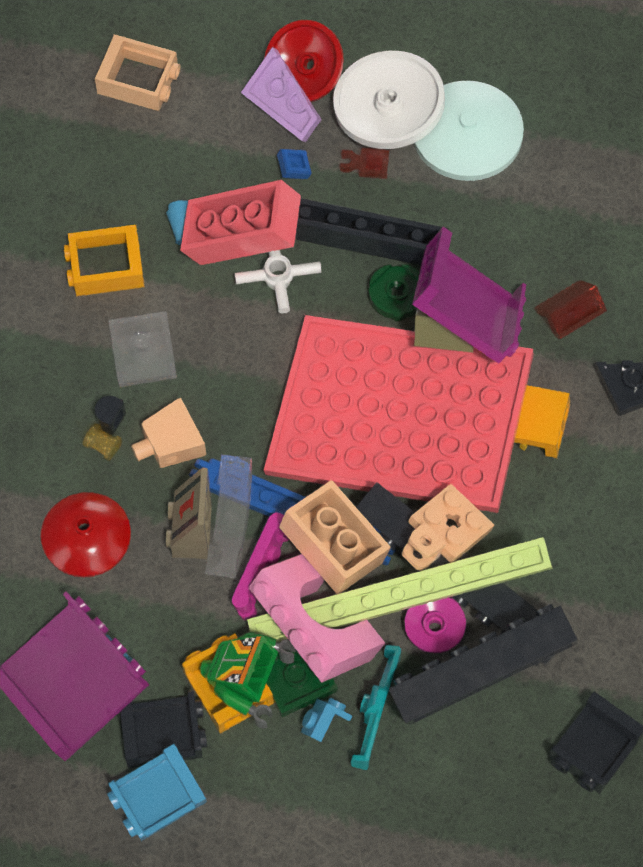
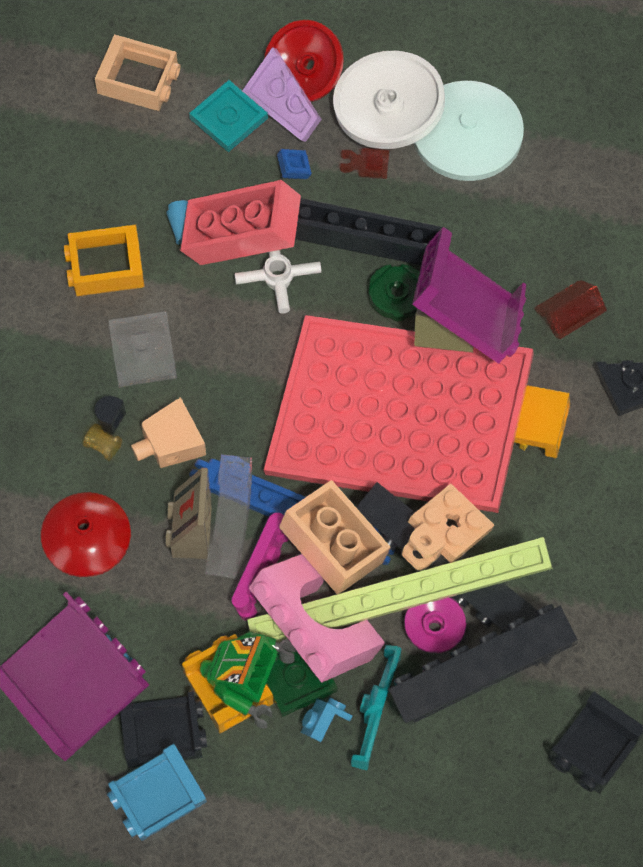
none -> teal plate [189,80,268,153]

